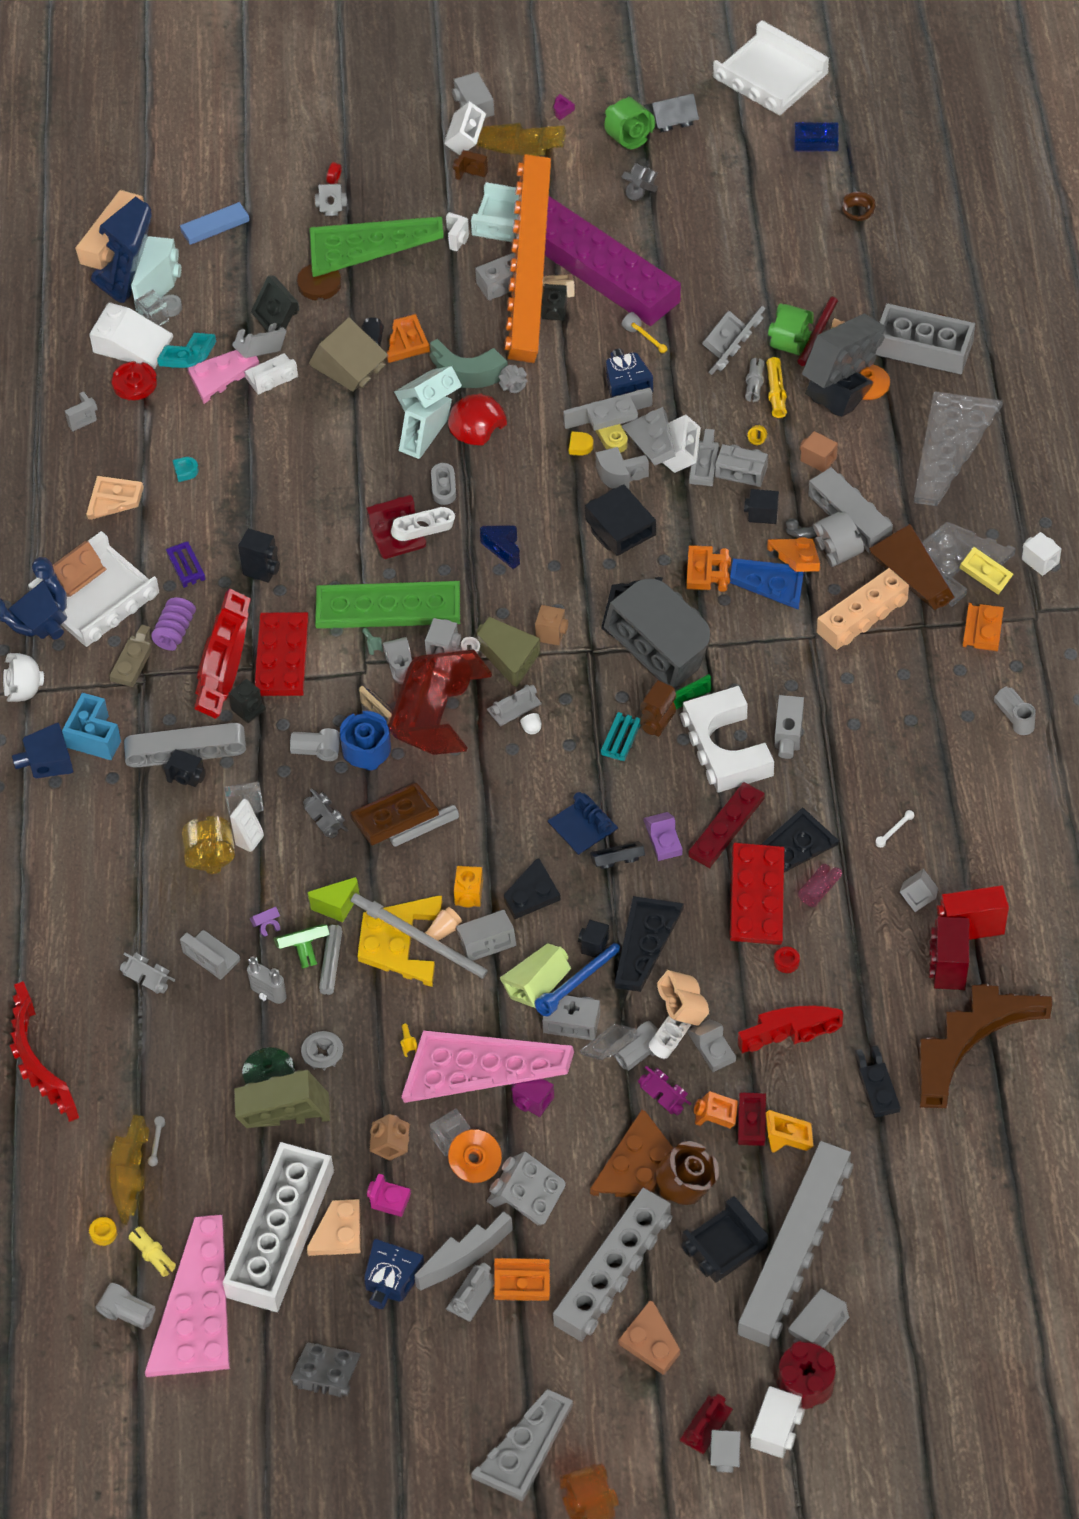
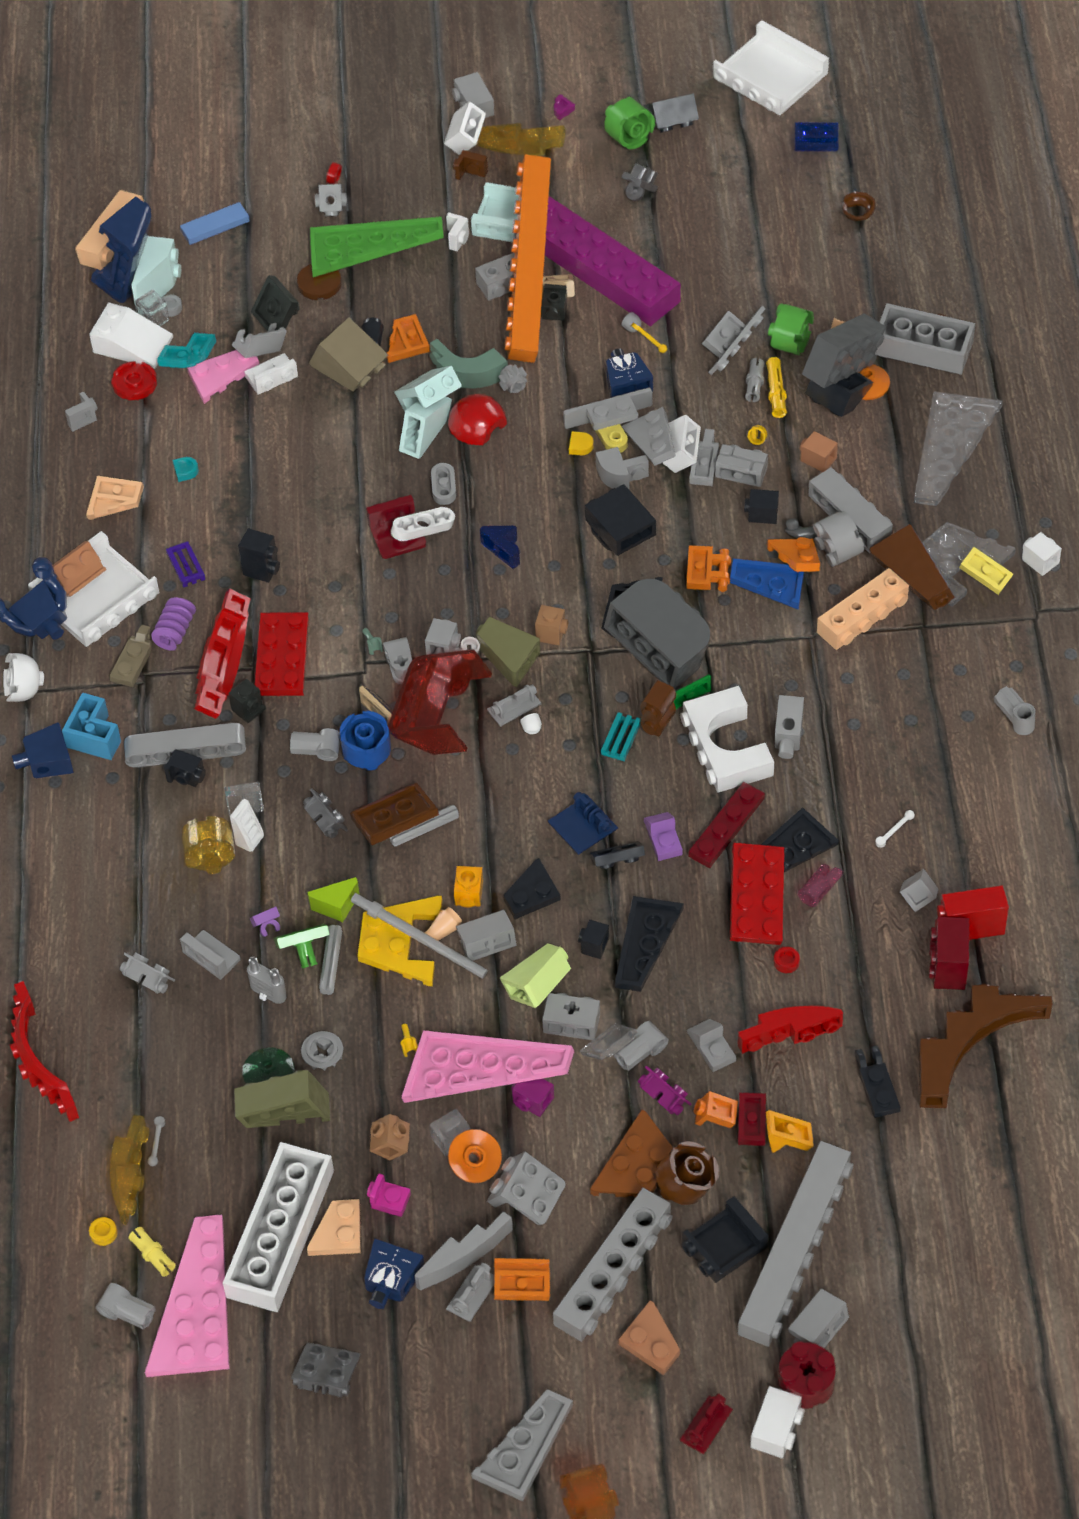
bright green tile [315,581,460,629] -> none
blue piece [535,943,620,1017] -> none
white beam [649,1016,691,1059] -> none
light nougat brick [657,970,709,1026] -> none
light grey brick [710,1430,740,1472] -> none
dark red bar [797,297,838,366] -> none
orange plate [963,603,1004,651] -> none

